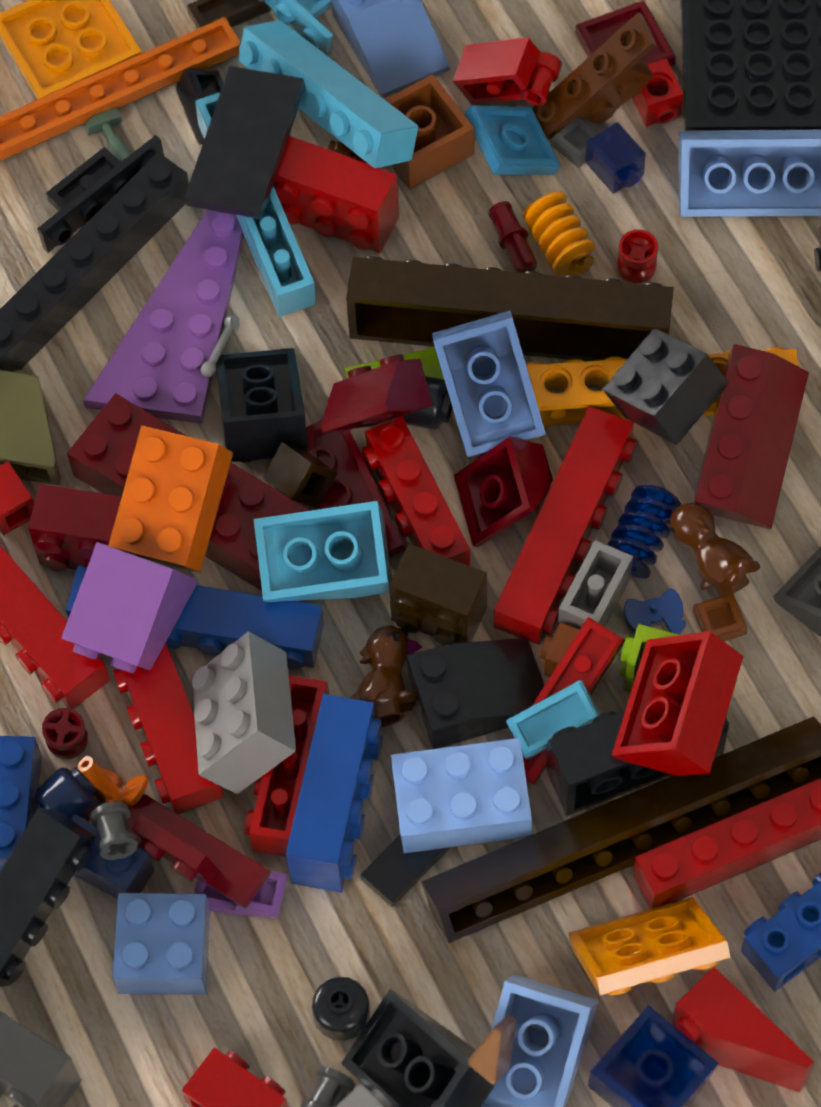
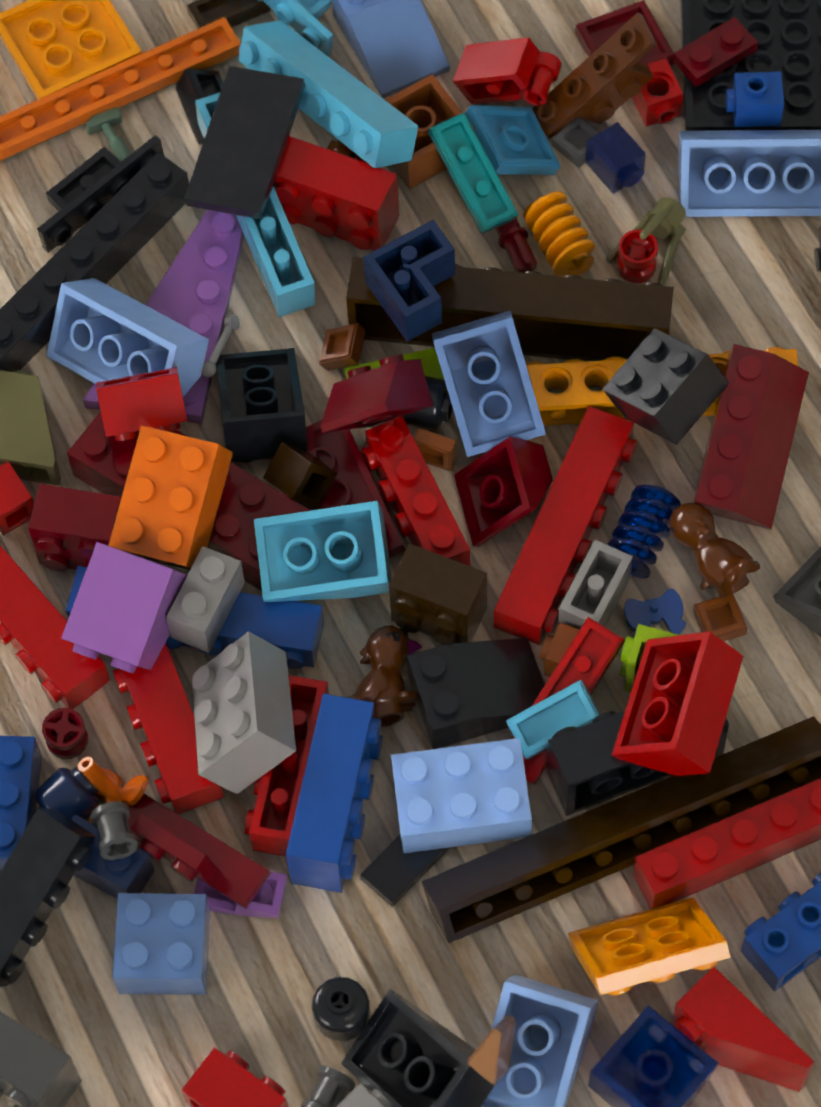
none -> light blue slope [46,278,209,397]
none -> red brick [96,367,187,441]
none -> light grey brick [166,546,245,653]
none -> dark orange tile [319,323,366,370]
none -> dark blue brick [363,220,455,342]
none -> dark orange tile [414,428,456,471]
none -> teal tile [428,112,518,234]
none -> olive plant [606,197,686,286]
none -> dark red plate [673,17,758,87]
none -> blue brick [726,72,784,127]

